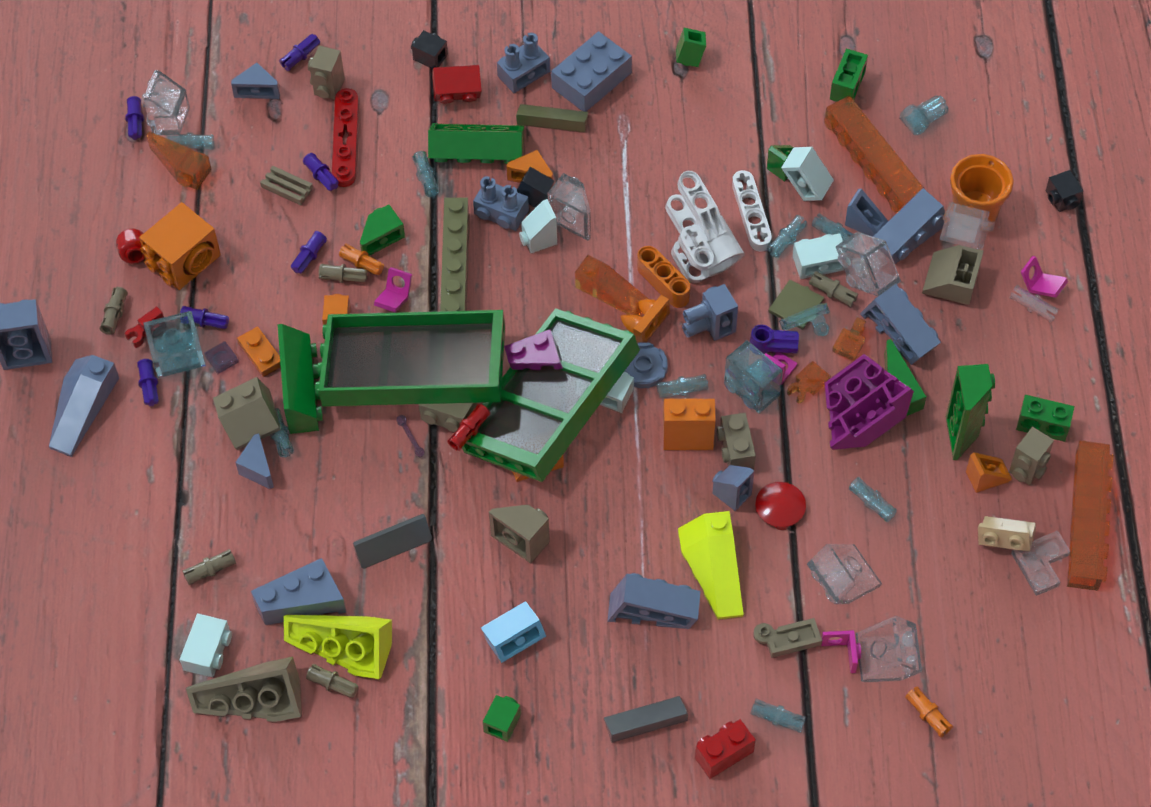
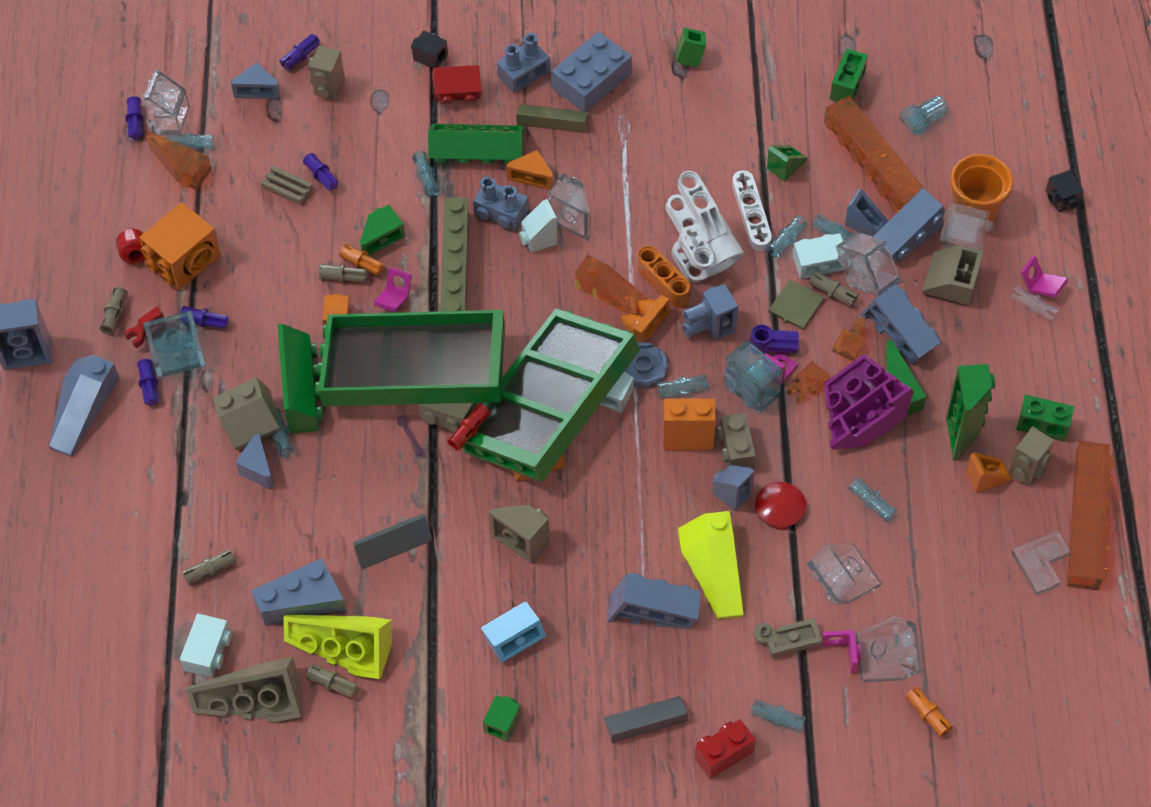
clear purple tile [204,341,239,374] -> none
orange plate [237,326,281,377] -> none
dark purple axle [291,231,327,274] -> none
red piece [332,88,359,187] -> none
wing [504,329,563,370] -> none
black brick [517,167,554,208] -> none
clear light blue piece [779,303,830,336] -> none
light aqua brick [781,147,834,201] -> none
tan bracket [978,516,1036,552] -> none

